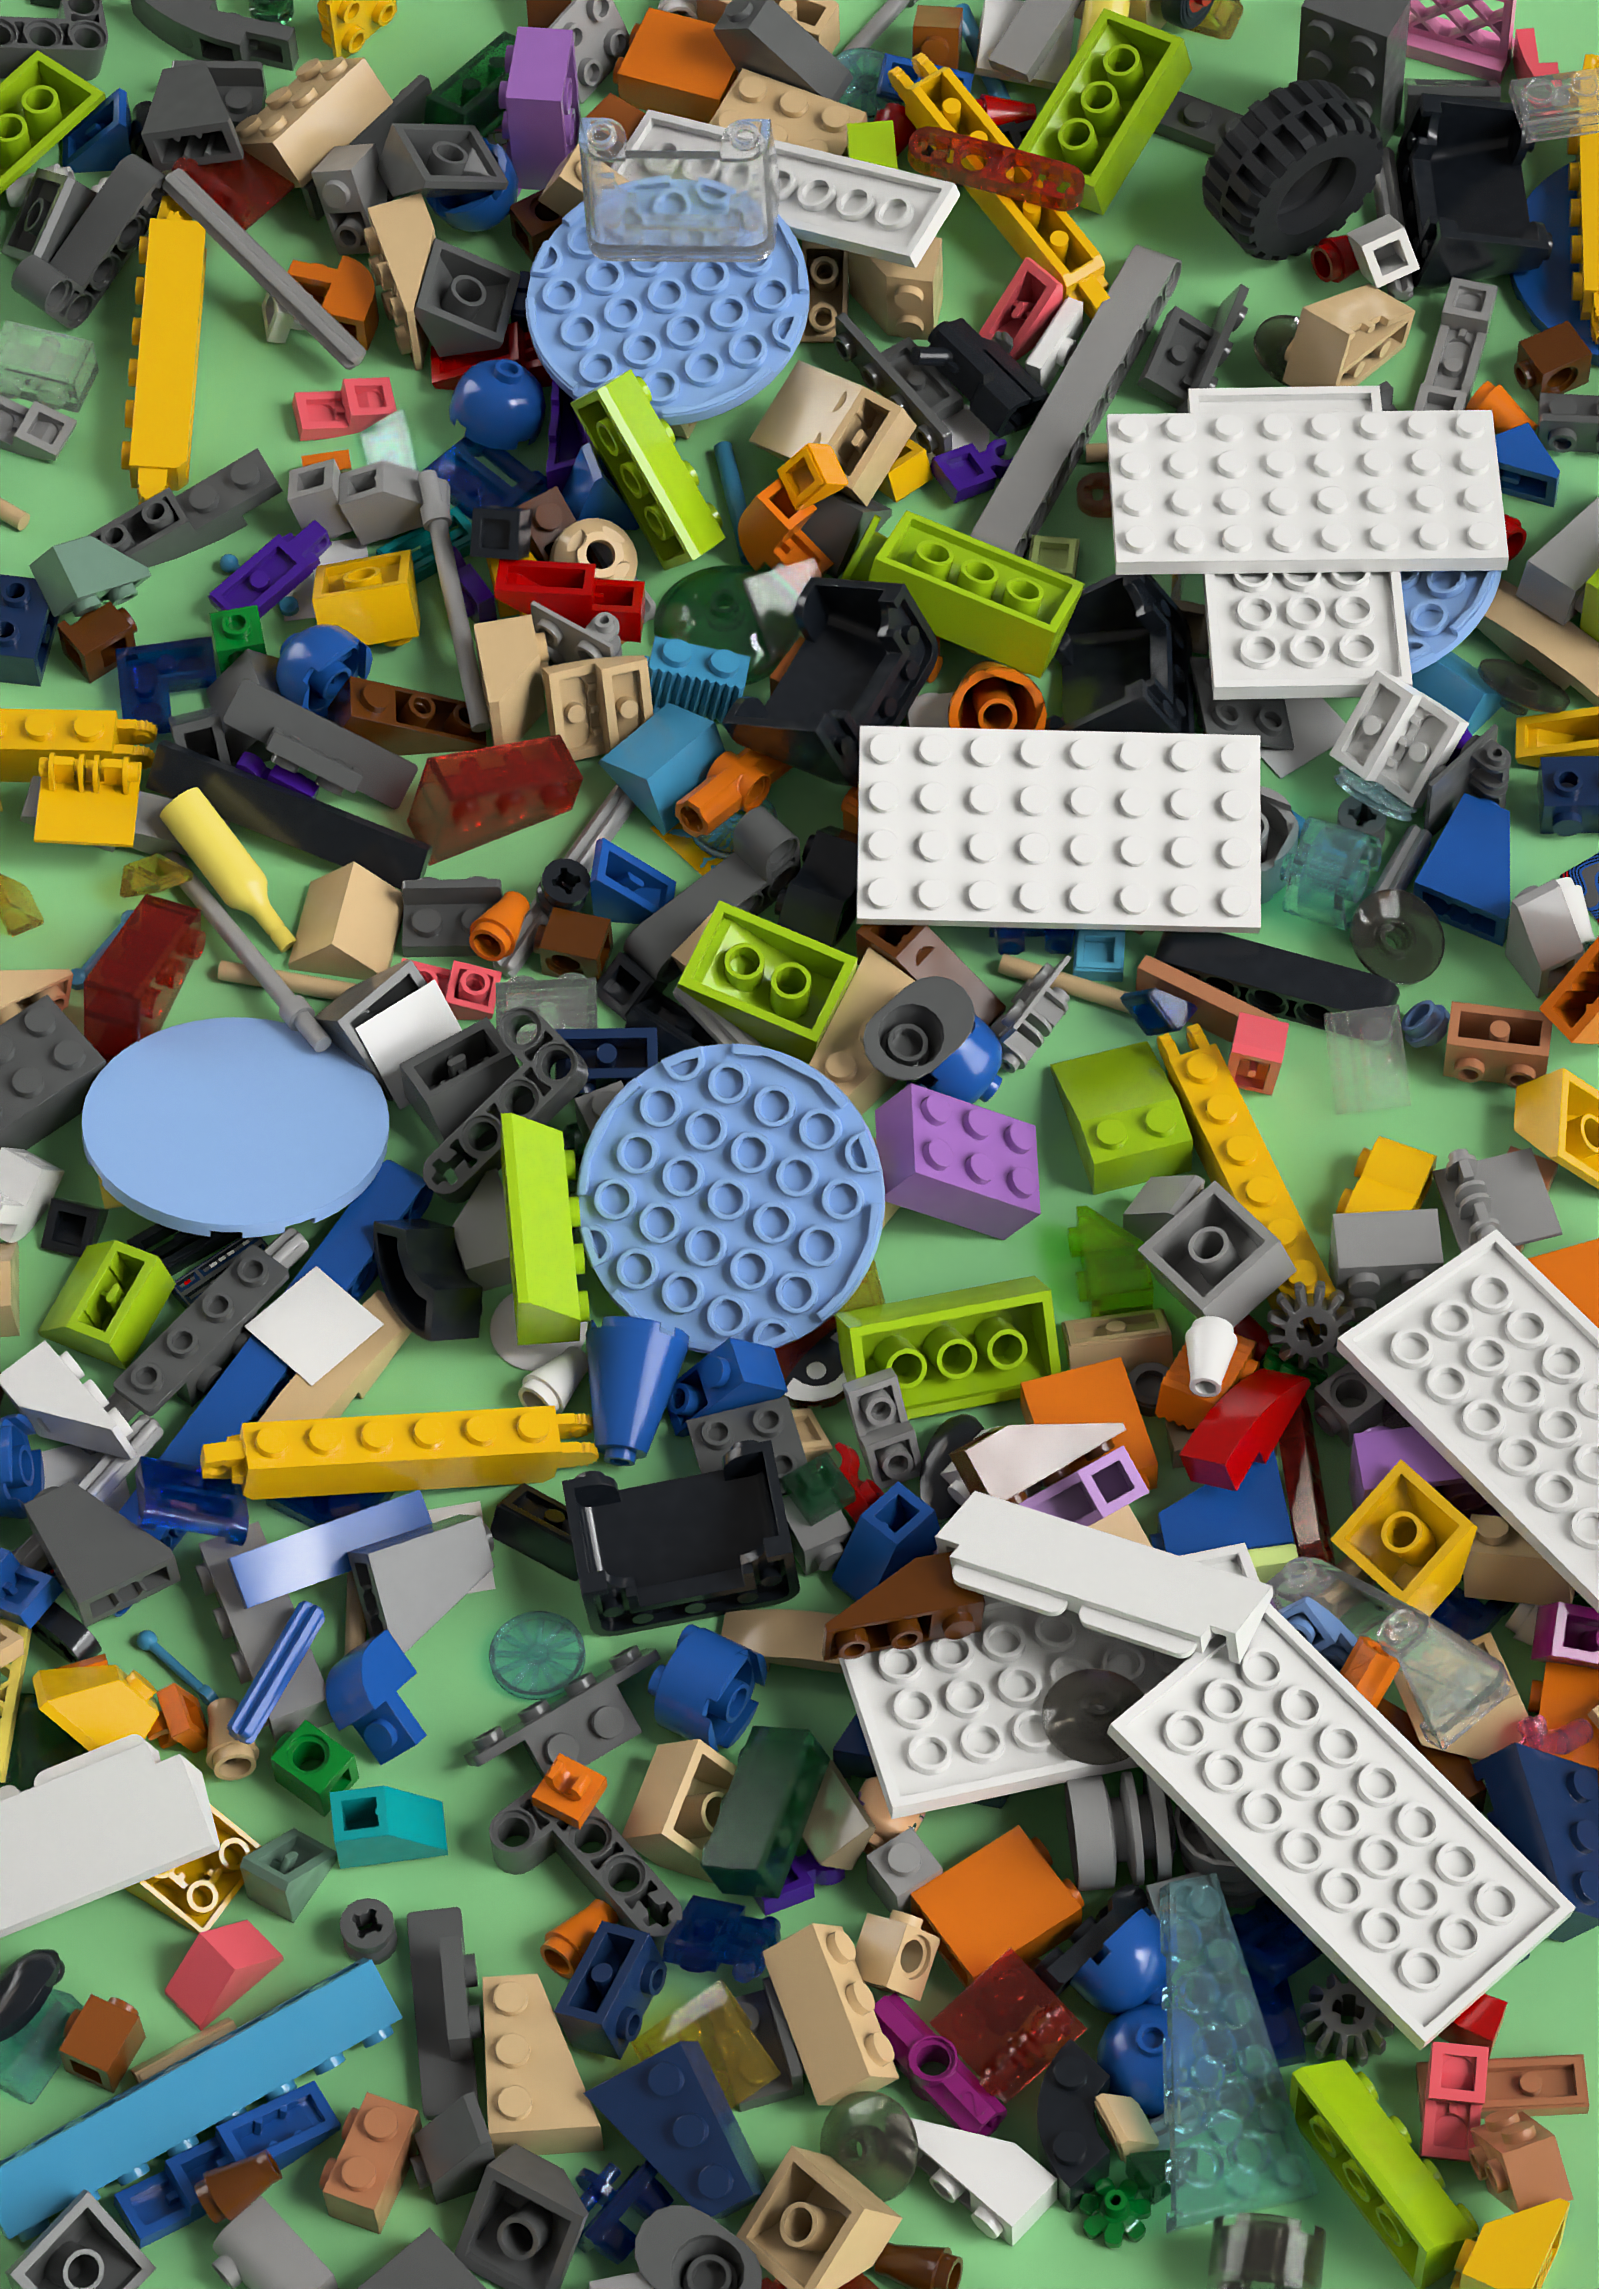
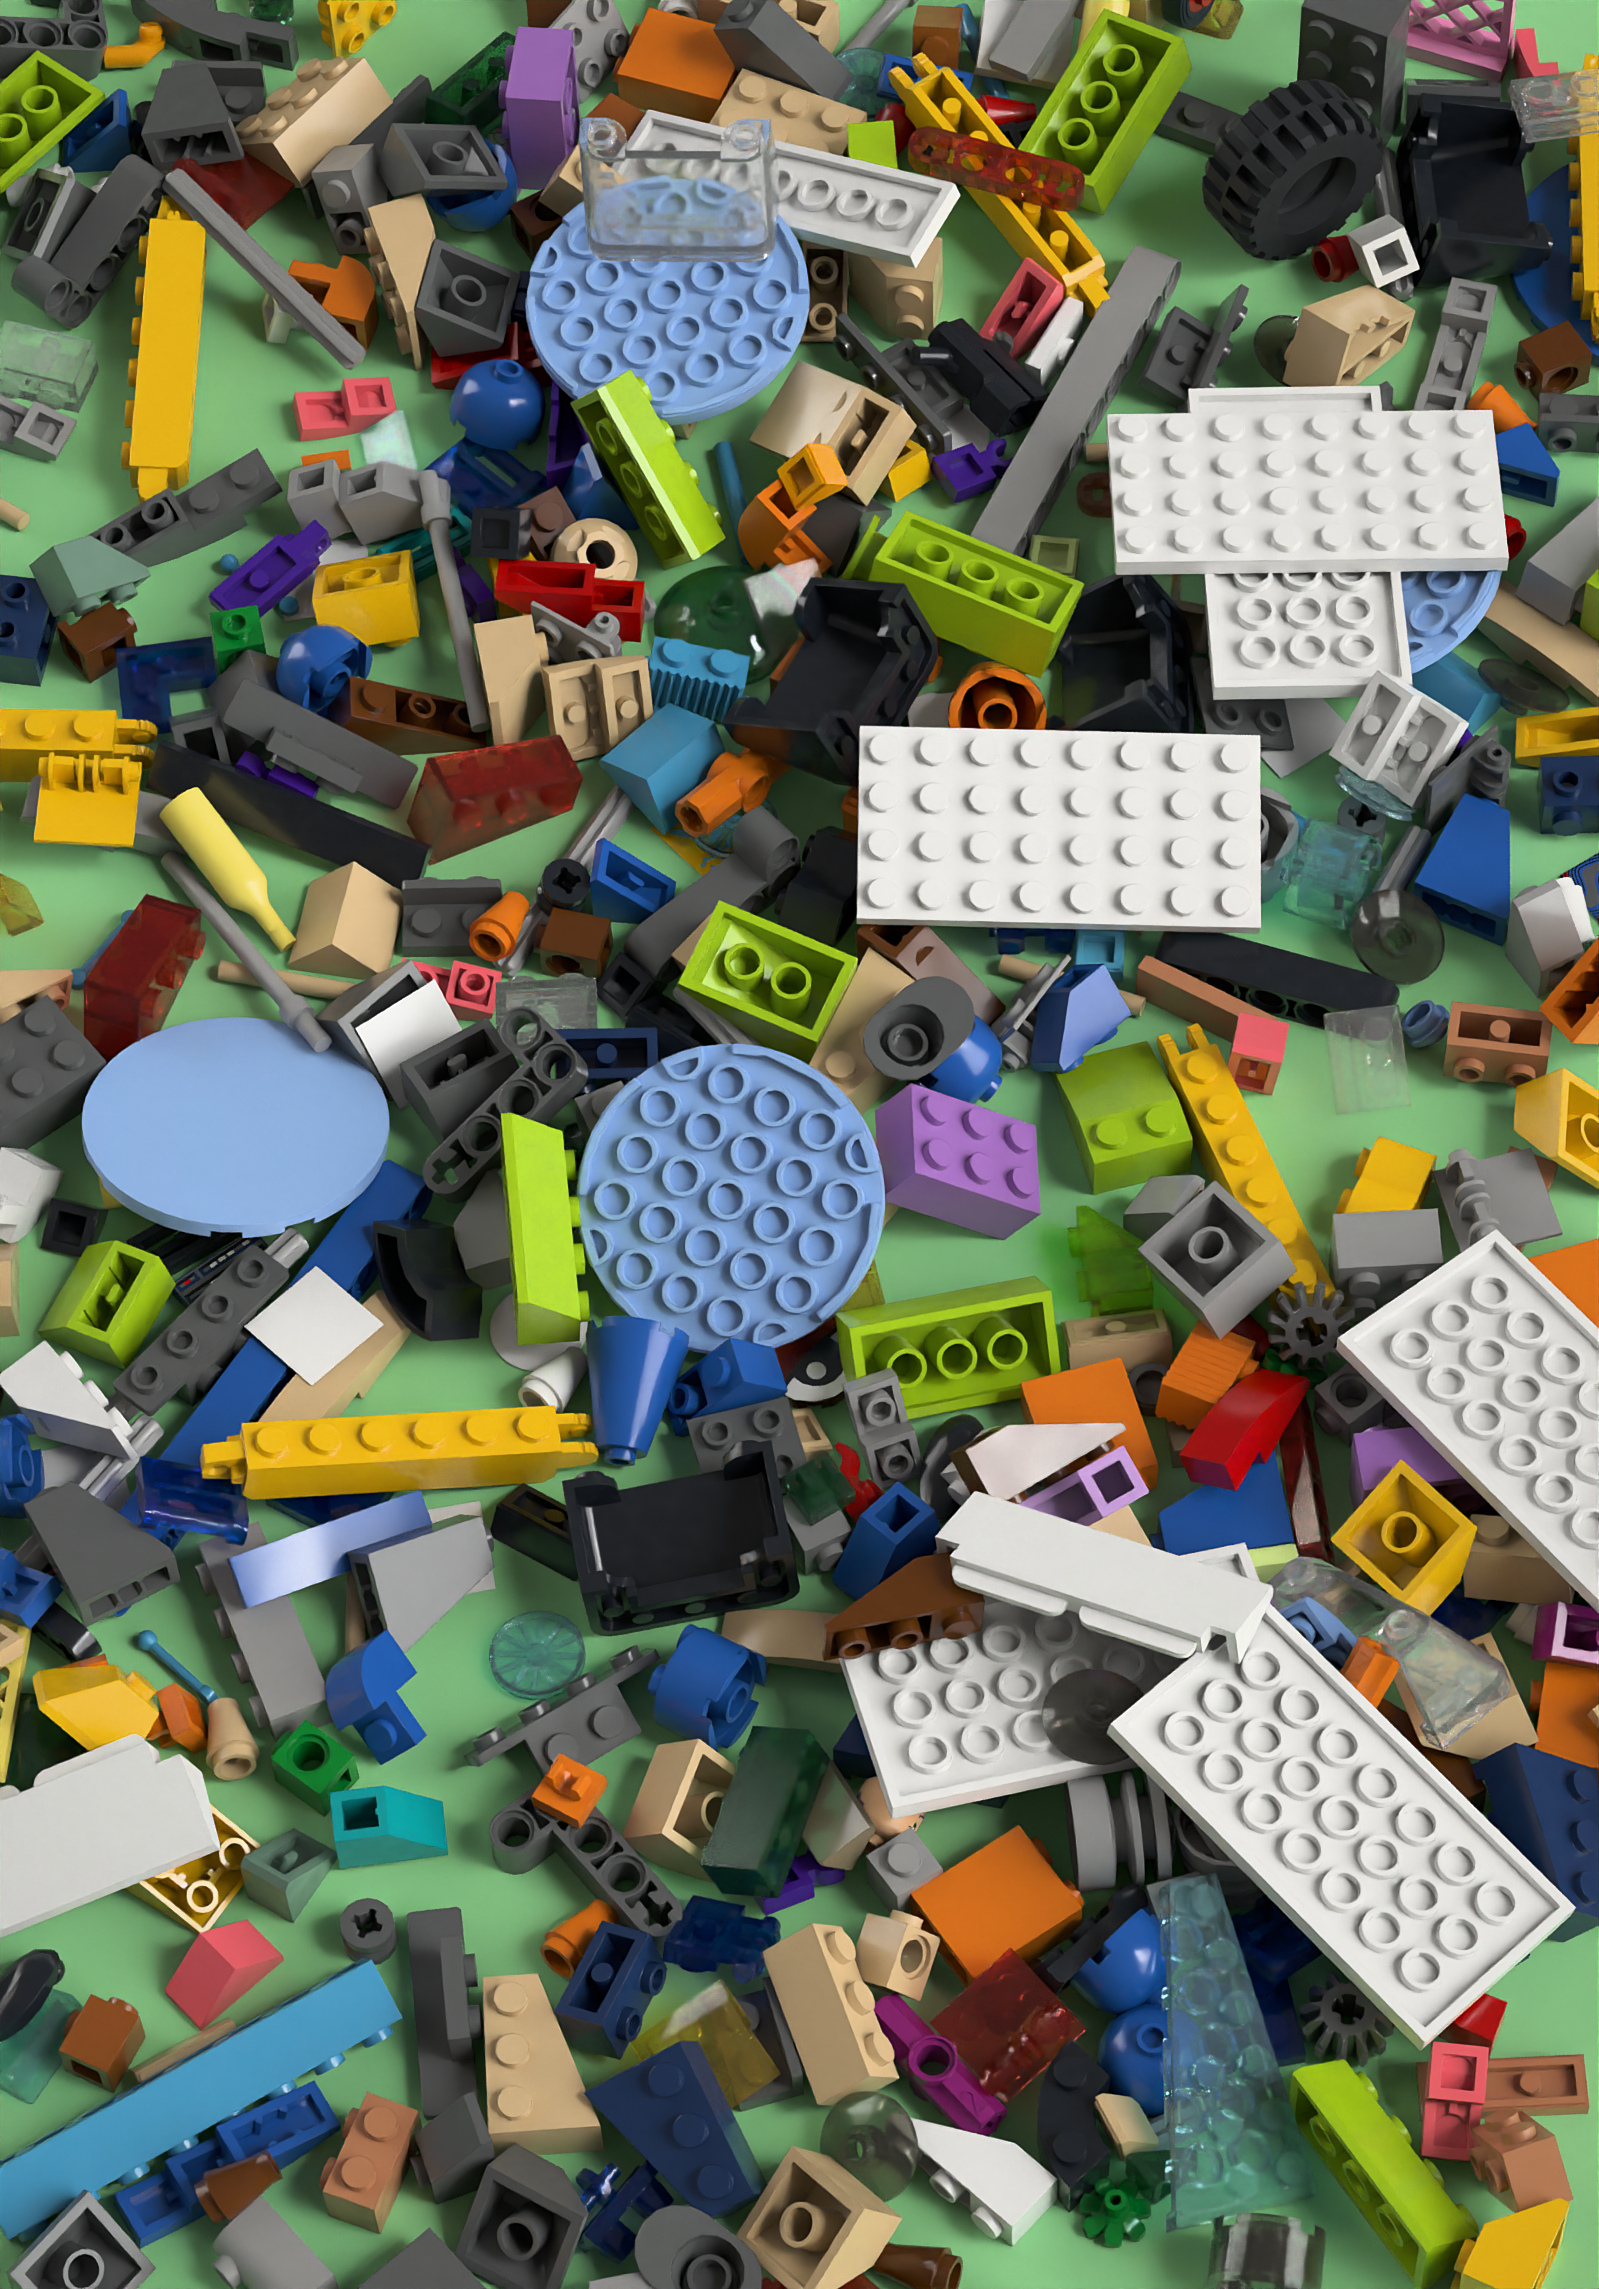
clear yellow slope [120,853,194,898] -> none
blue axle [227,1601,325,1745] -> none
slope [1120,988,1198,1036] -> none
white cone [1185,1316,1238,1397] -> none
clear pink arm [1517,1714,1594,1755] -> none
none -> light orange arm [104,22,166,69]
none -> slope [1030,964,1131,1074]

